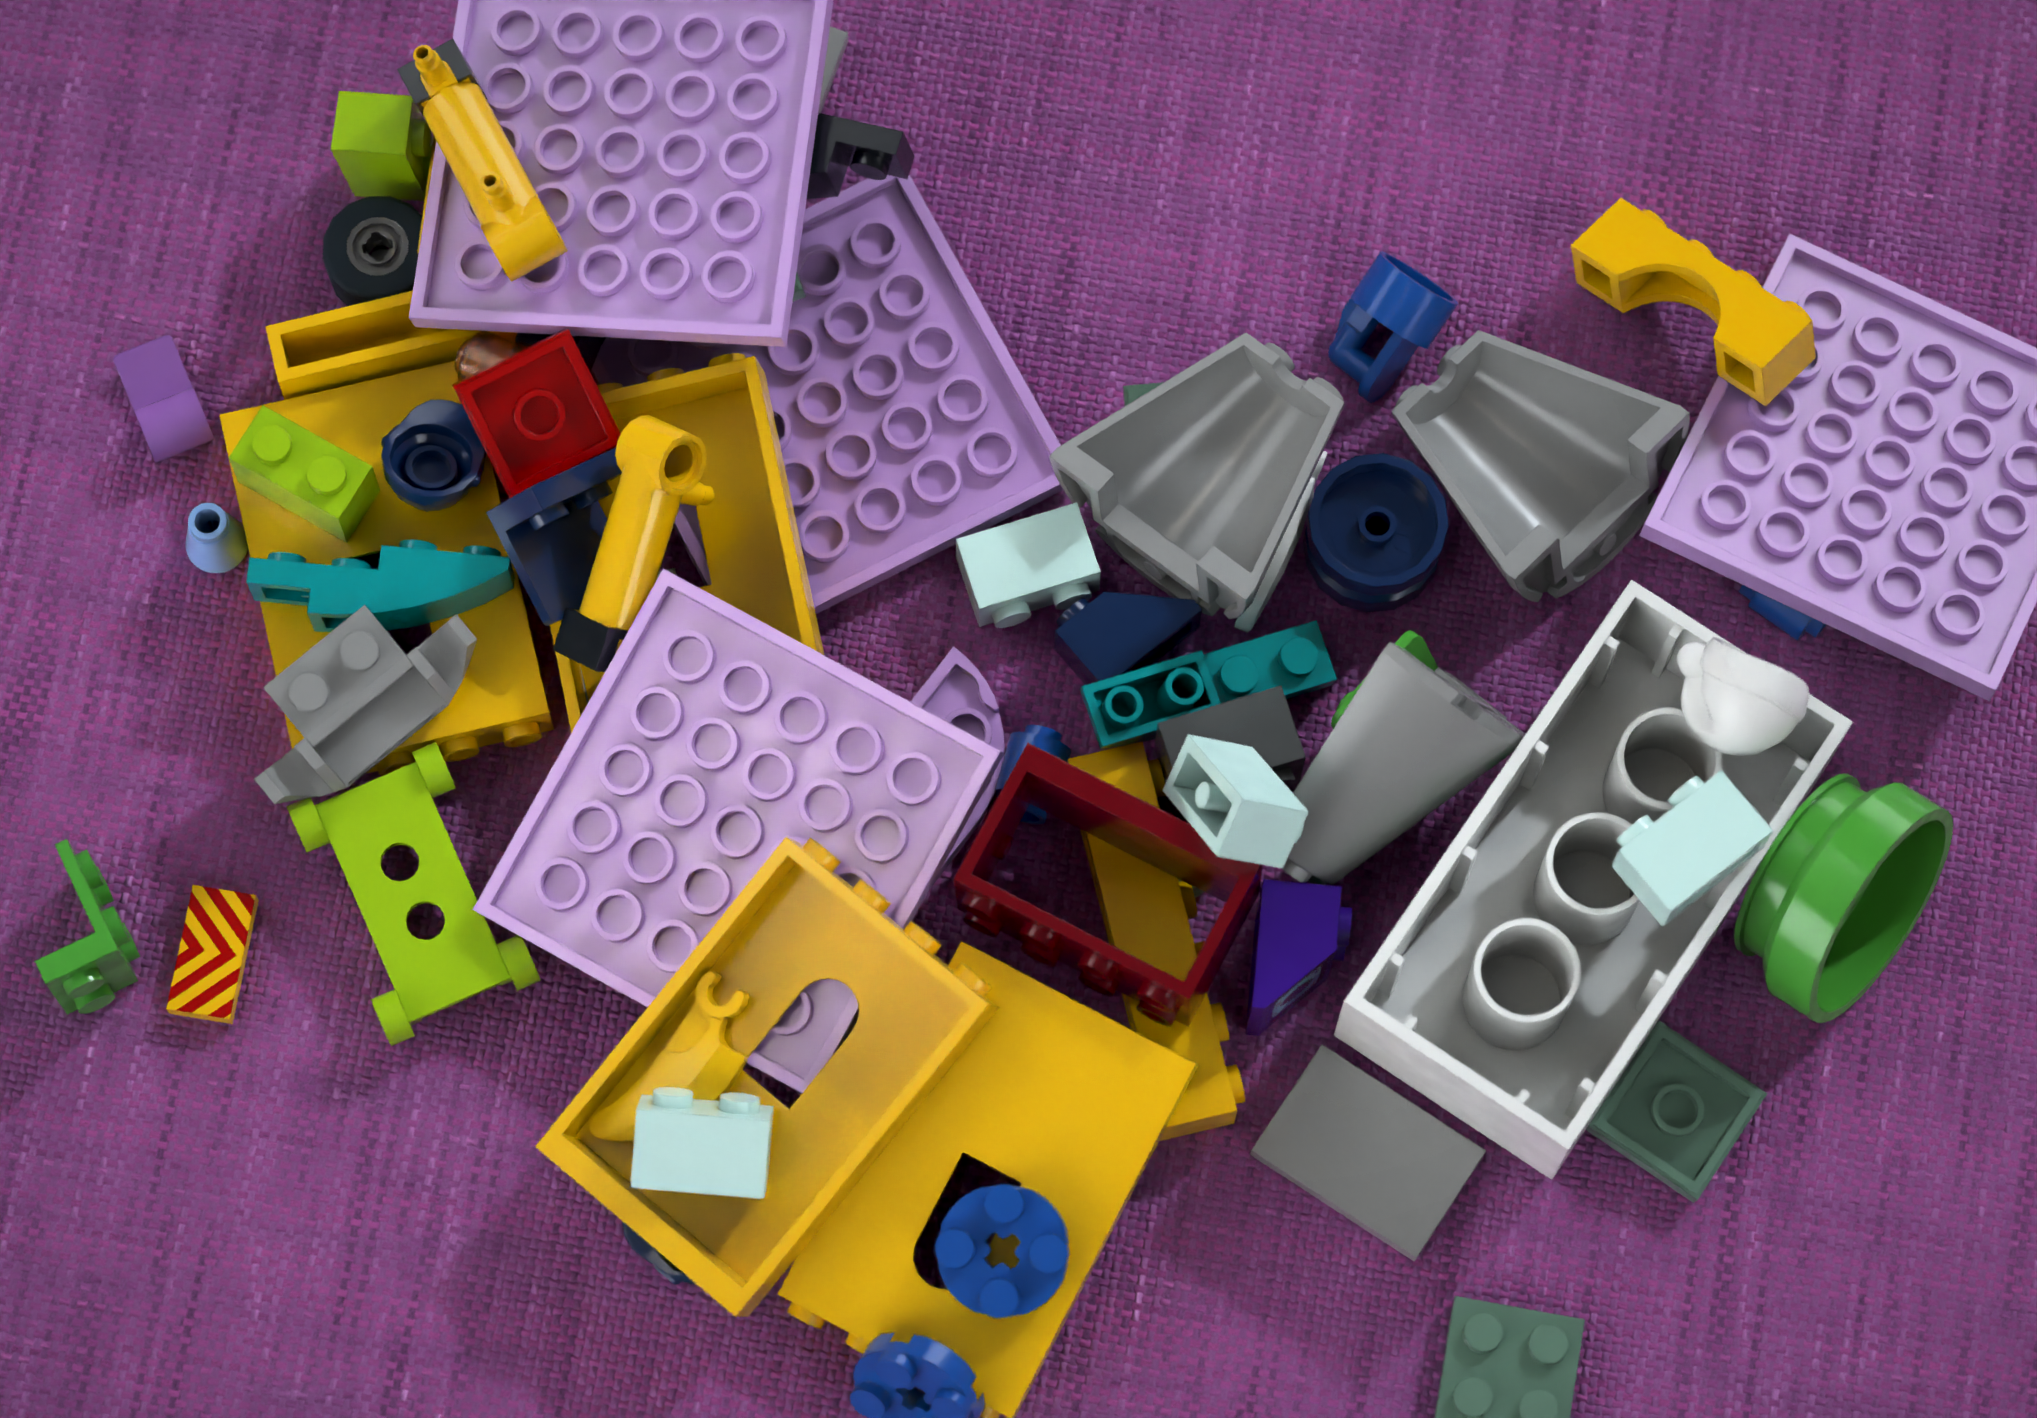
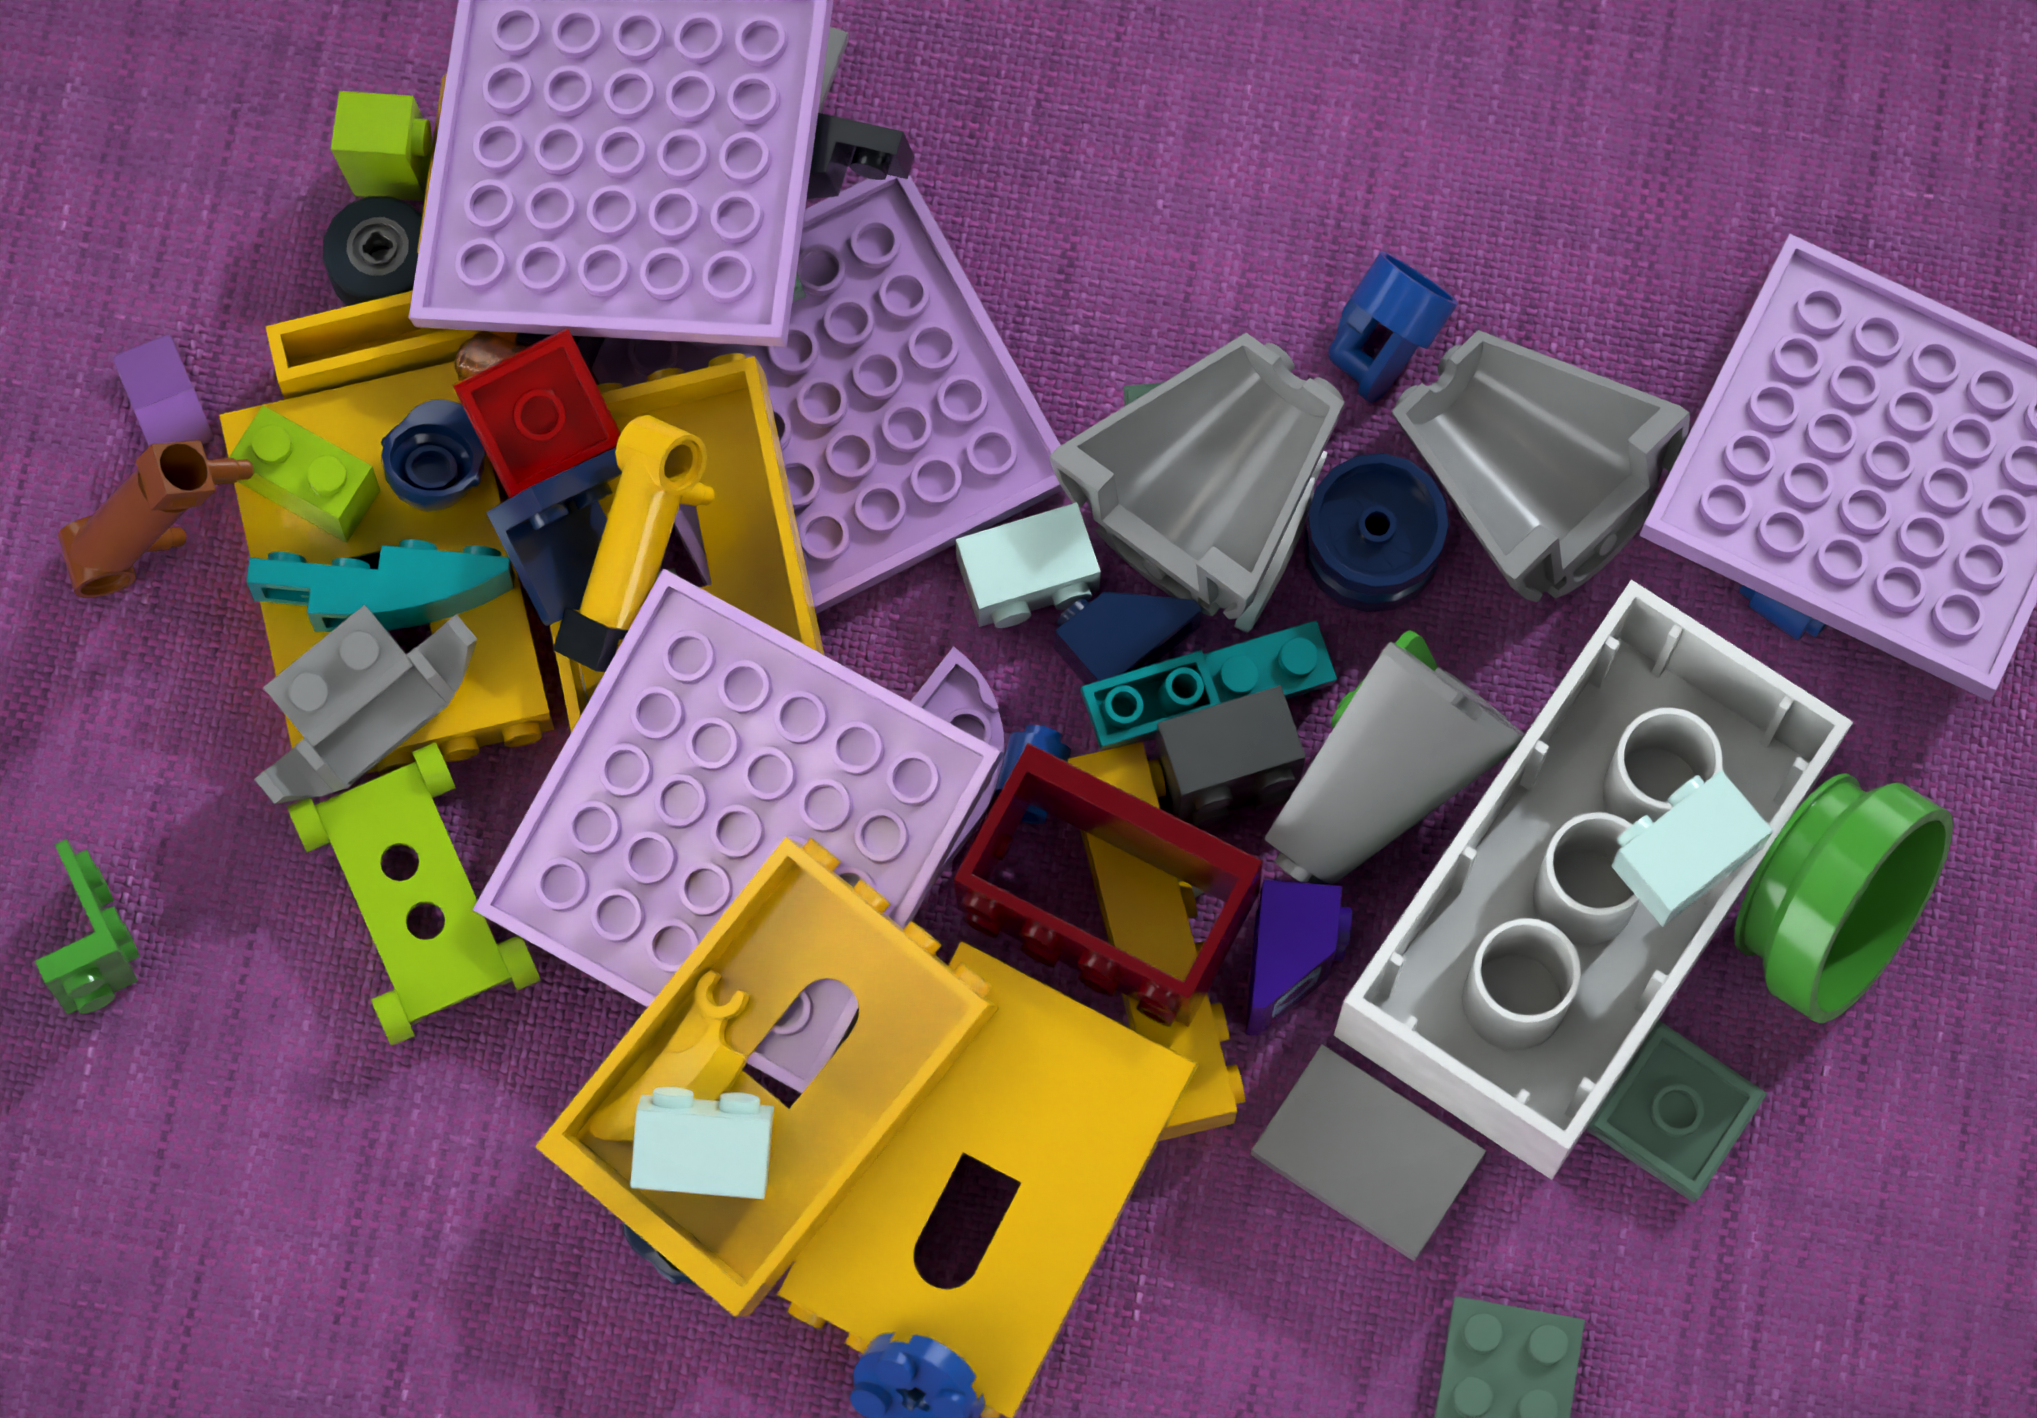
tile [166,885,259,1024] -> none
light blue cone [185,503,248,573] -> none
yellow piece [397,39,568,282] -> none
blue plate [935,1184,1070,1318] -> none
light aqua brick [1162,734,1309,869] -> none
yellow arch [1571,198,1816,406] -> none
white piece [1677,637,1809,756] -> none
none -> dark orange piece [57,440,254,598]

